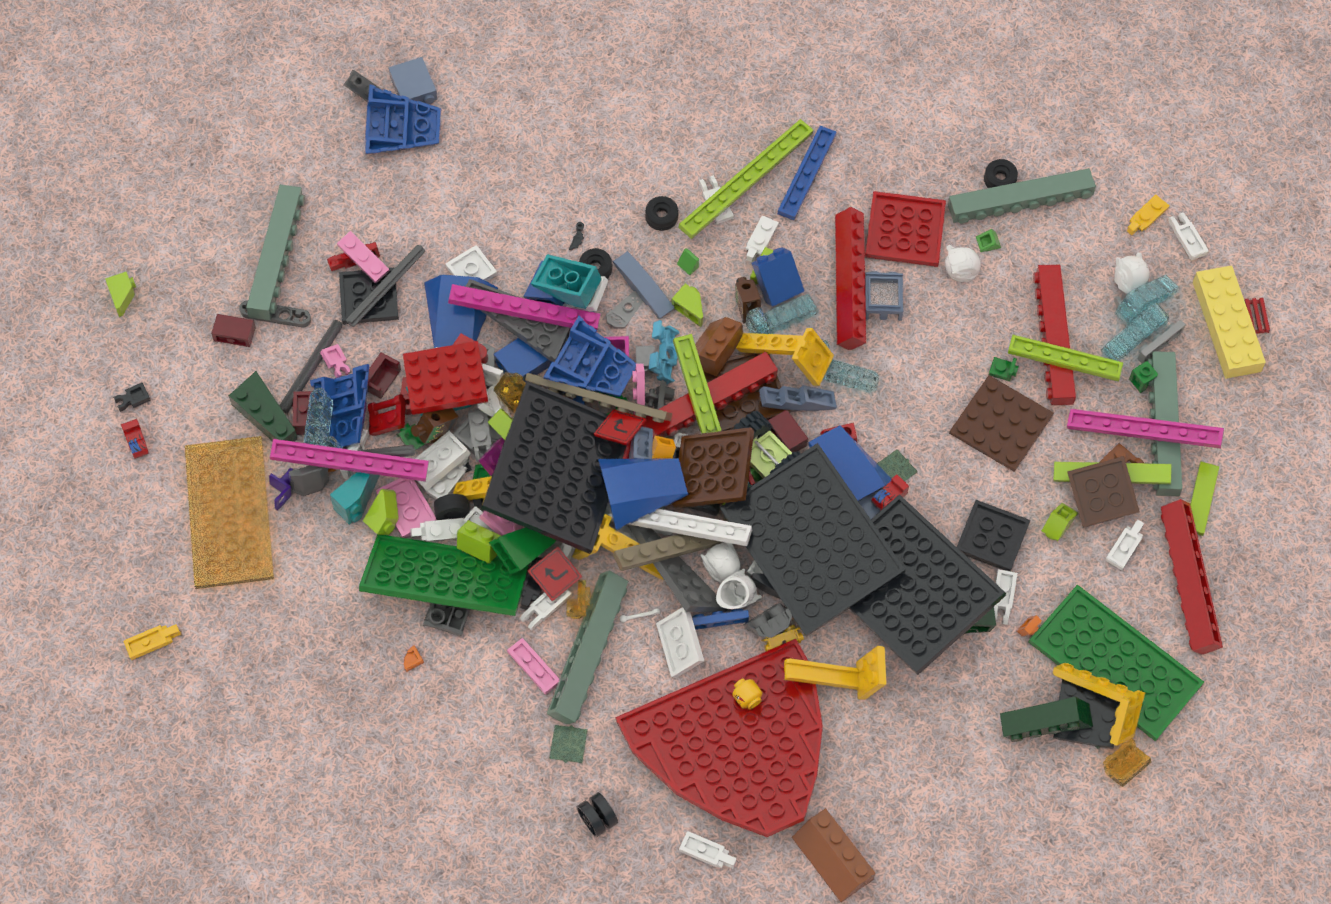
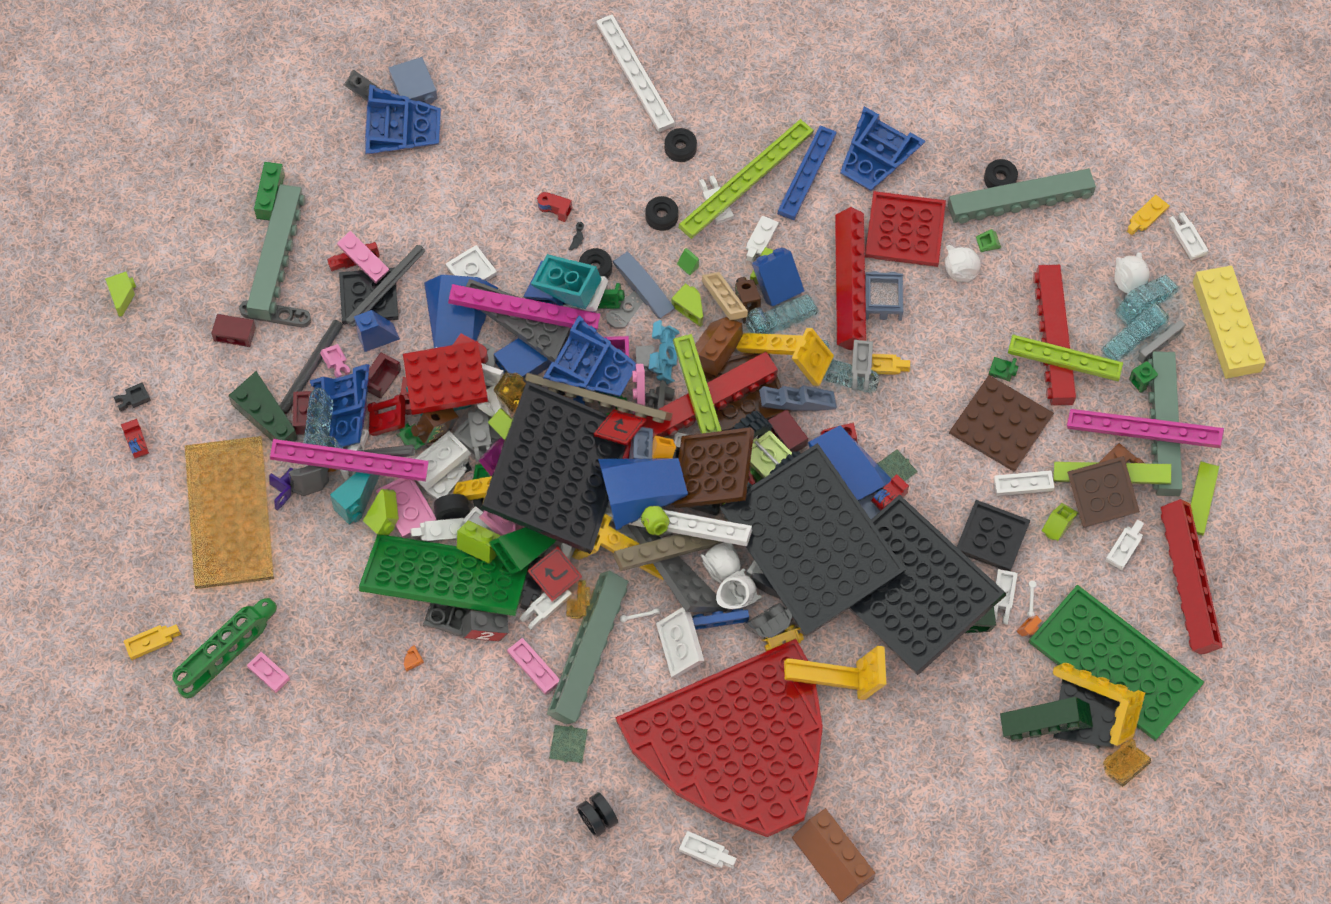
yellow head [732,679,762,710] -> none
red tile [1244,298,1270,334] -> none
none -> green piece [172,598,277,699]
none -> bright pink plate [247,652,290,693]
none -> green arch [254,162,285,221]
none -> blue slope [354,310,400,352]
none -> dark grey brick [462,611,509,641]
none -> red leg [537,192,573,222]
none -> white plate [596,15,675,133]
none -> green bracket [598,283,625,309]
none -> lime head [641,506,670,535]
none -> black tyre [664,128,697,162]
none -> tan plate [702,272,748,320]
none -> blue wedge [840,106,926,191]
none -> light grey hinge [851,340,873,391]
none -> yellow hinge [871,354,910,375]
none -> white plate [993,471,1054,496]
none -> white hinge [1027,580,1037,618]

